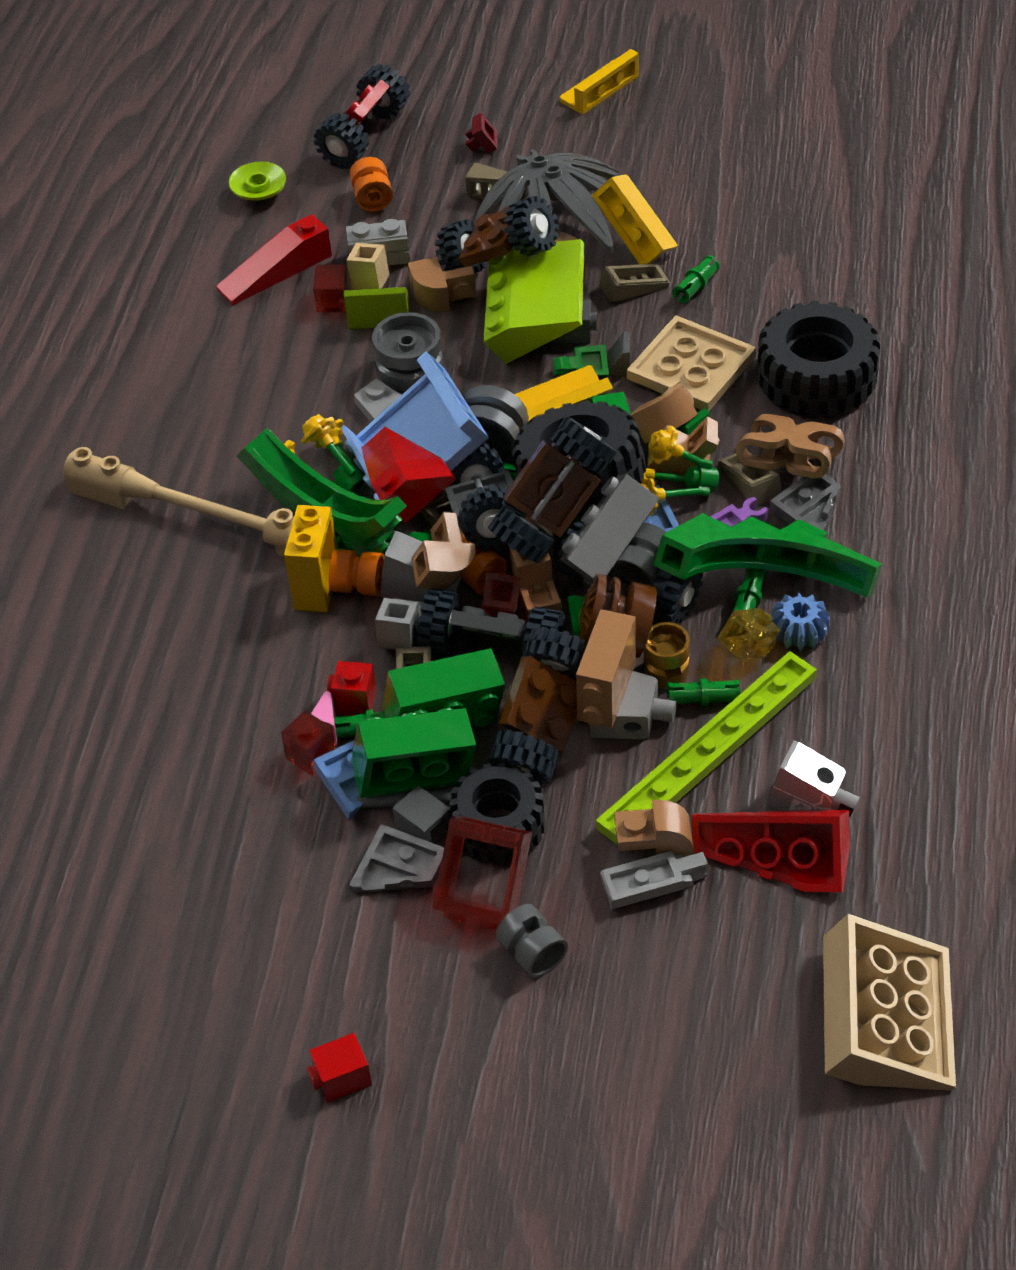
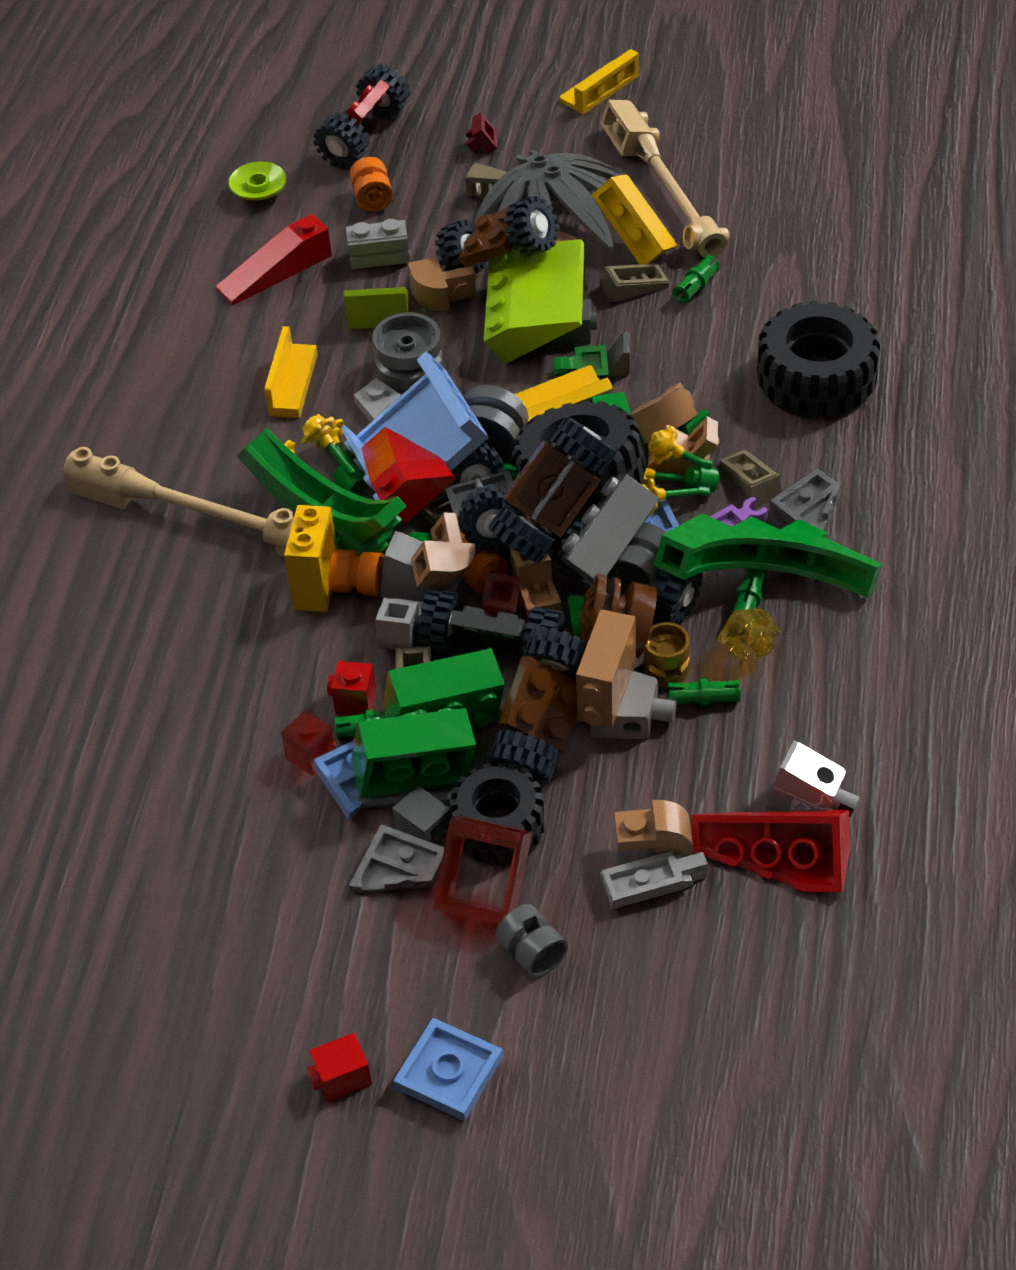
bright pink slope [310,691,338,745] -> none
clear red brick [313,265,349,312] -> none
tan brick [346,243,389,290] -> none
lime plate [596,651,817,845] -> none
tan plate [627,315,756,411] -> none
medium nougat piece [736,414,845,478] -> none
medium blue gear [770,592,830,652] -> none
tan slope [823,914,956,1091] -> none
none -> yellow panel [265,326,318,418]
none -> medium blue plate [393,1018,504,1121]
none -> tan bar [600,100,729,257]

